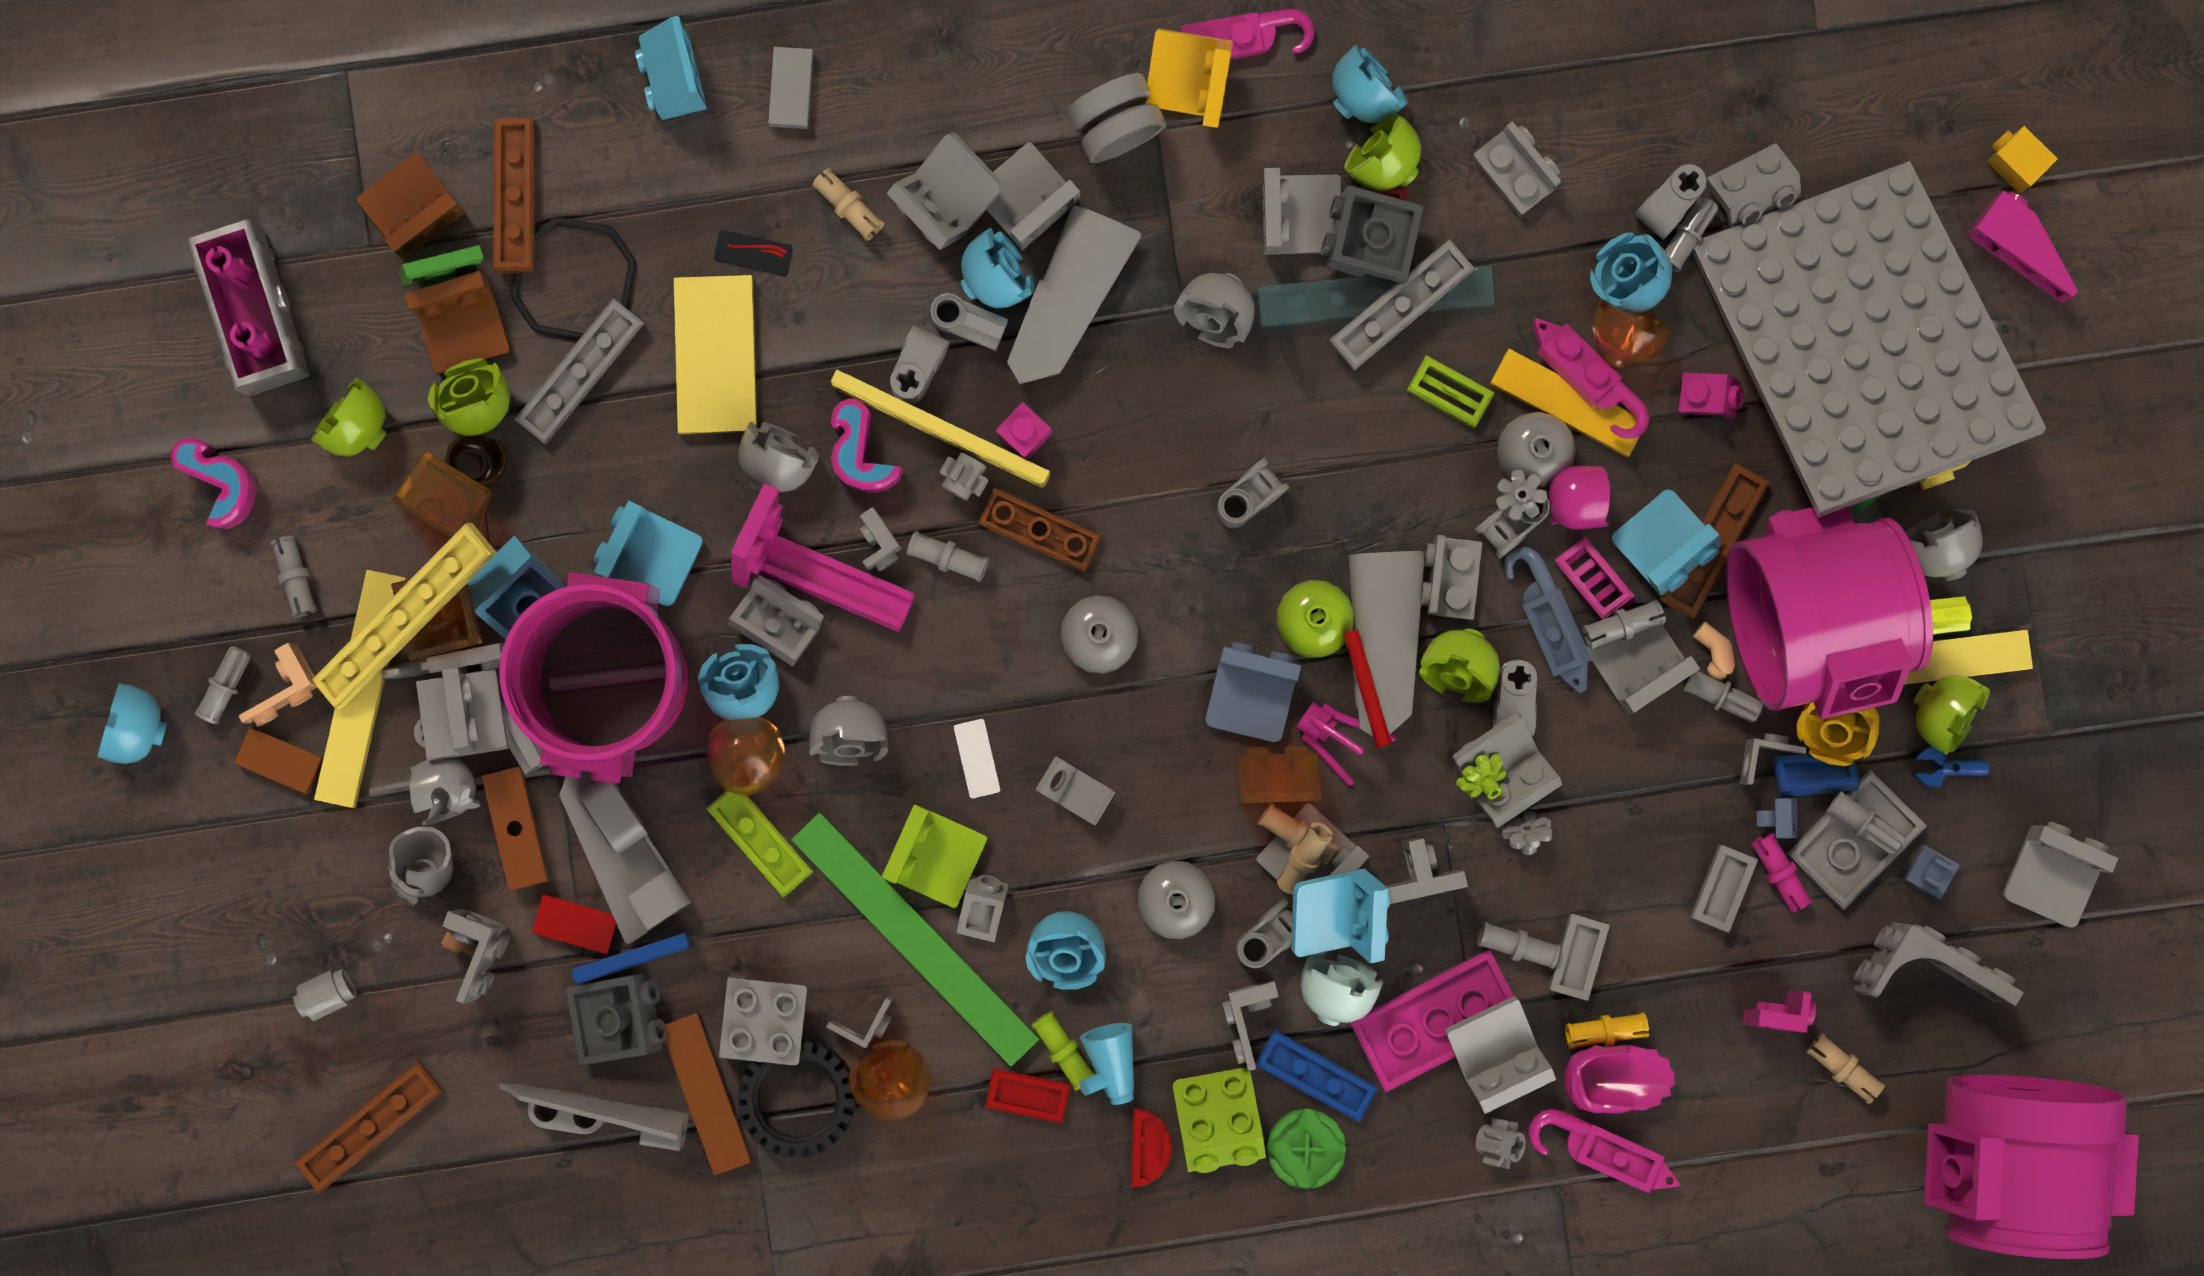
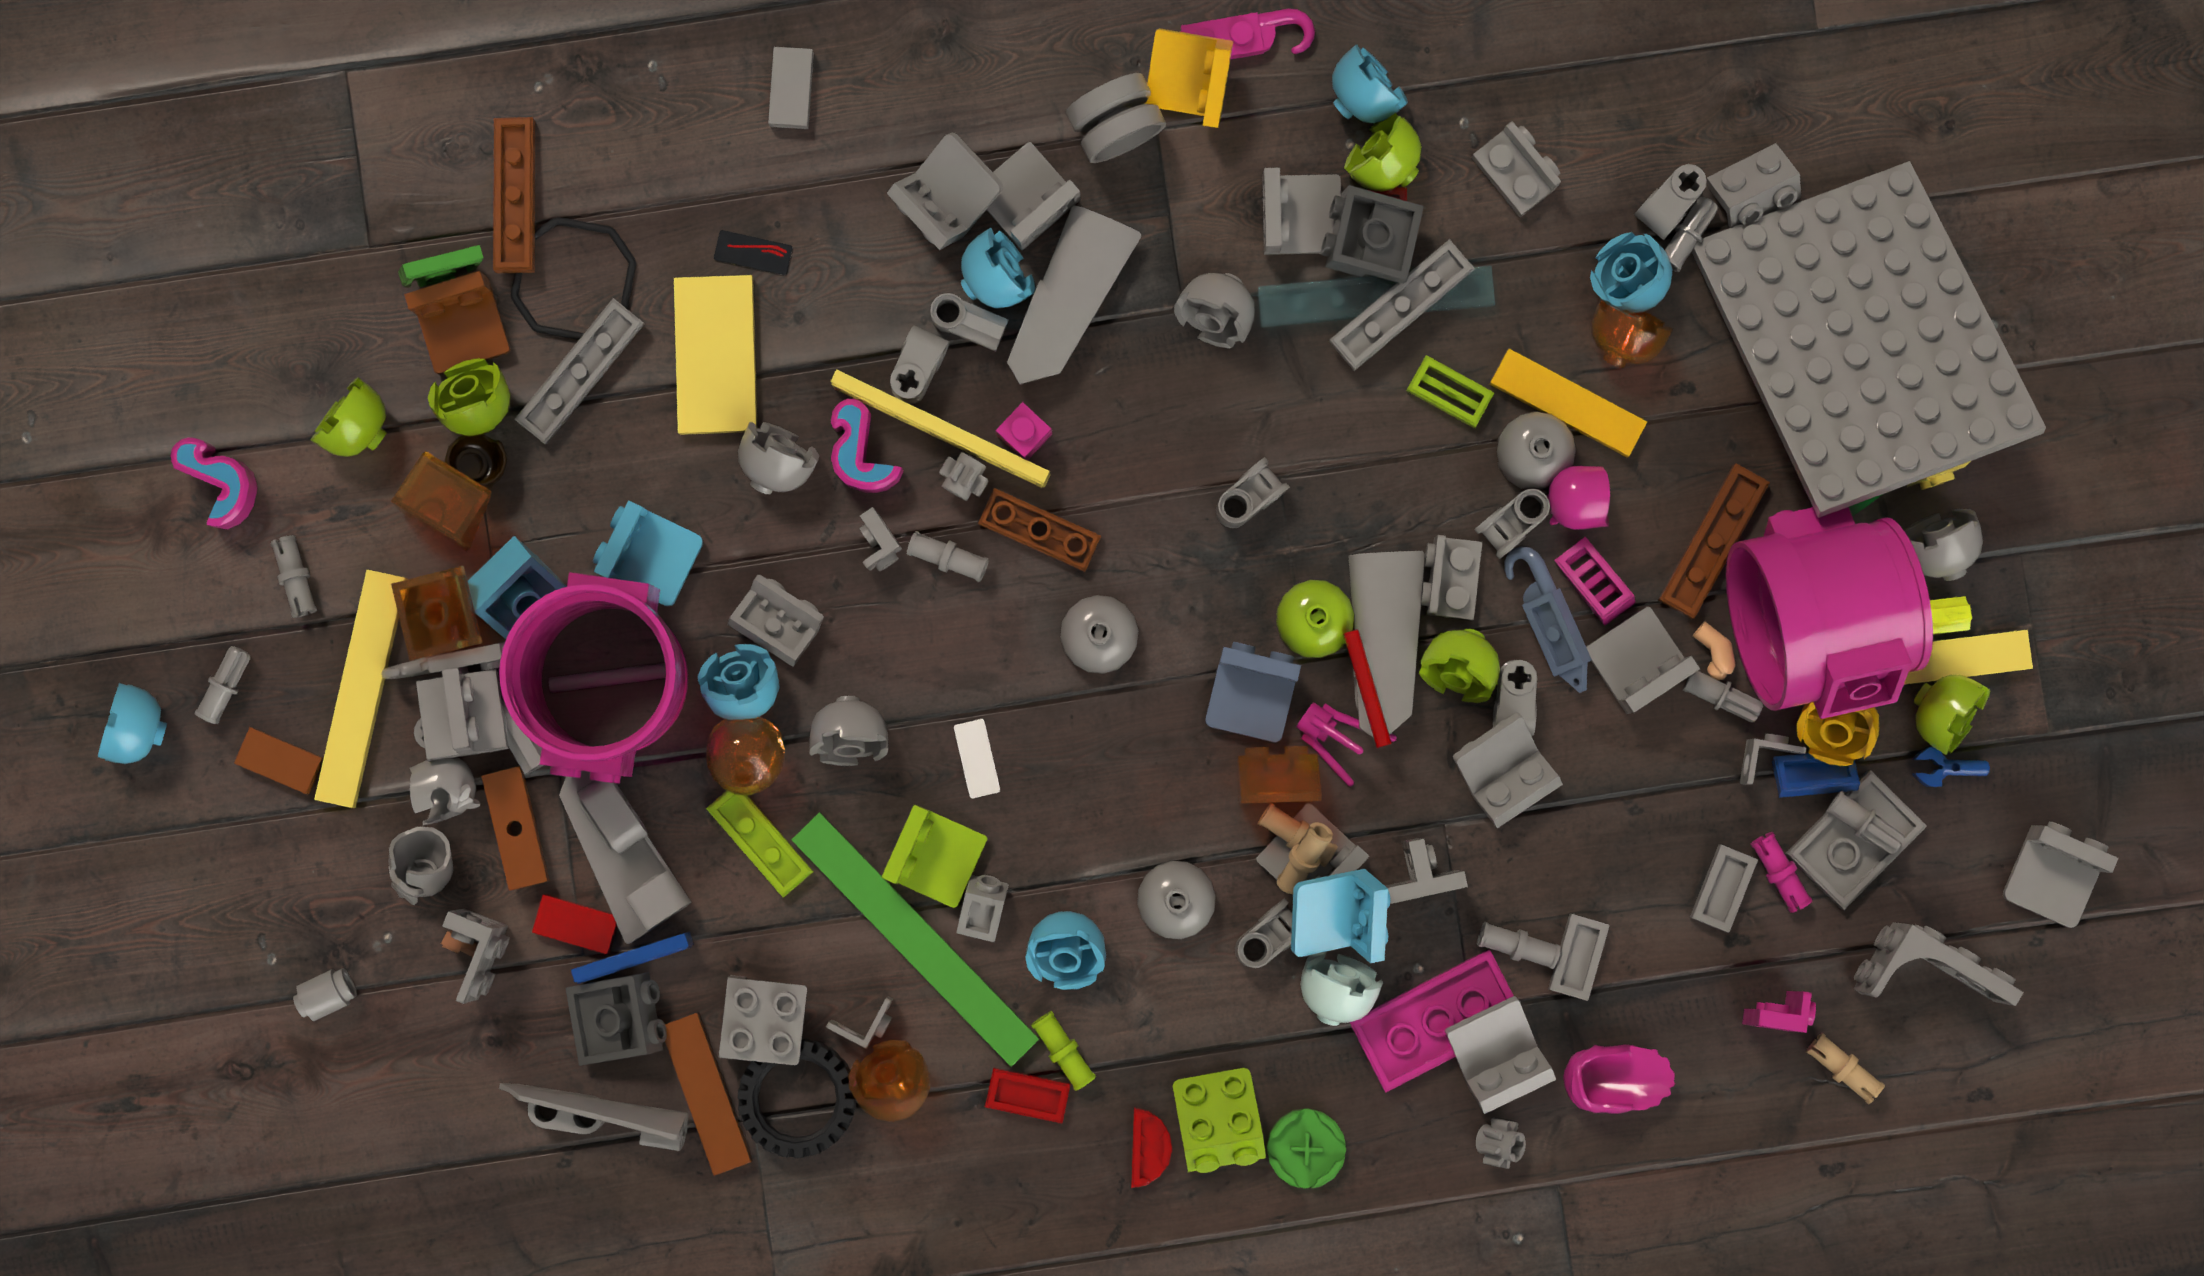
piece [187,219,310,396] -> none
light nougat bracket [239,643,317,727] -> none
dark orange tile [294,1061,444,1194] -> none
light yellow tile [312,523,497,710] -> none
dark orange bracket [357,152,466,260] -> none
medium azure slope [635,15,707,120] -> none
dark pink bracket [731,483,915,632] -> none
tan pin [812,168,884,241] -> none
light grey bracket [1036,756,1115,825] -> none
medium azure piece [1080,1023,1134,1105] -> none
light grey bracket [1222,980,1279,1071] -> none
blue tile [1255,1029,1378,1122] -> none
lime plant [1456,754,1506,799] -> none
light grey plant [1496,470,1547,521] -> none
light grey plant [1501,811,1552,855] -> none
dark pink plate [1528,1109,1680,1193] -> none
dark pink plate [1532,318,1650,439] -> none
yellow pin [1565,1012,1649,1049] -> none
light grey pin [1582,600,1666,650] -> none
medium azure bracket [1612,490,1722,596] -> none
dark pink bracket [1679,373,1744,419] -> none
sand blue tile [1756,798,1798,838] -> none
sand blue tile [1903,845,1960,899] -> none
dark pink cylinder [1924,1074,2139,1259] -> none
dark pink slope [1966,190,2078,303] -> none
yellow brick [1986,126,2058,194] -> none

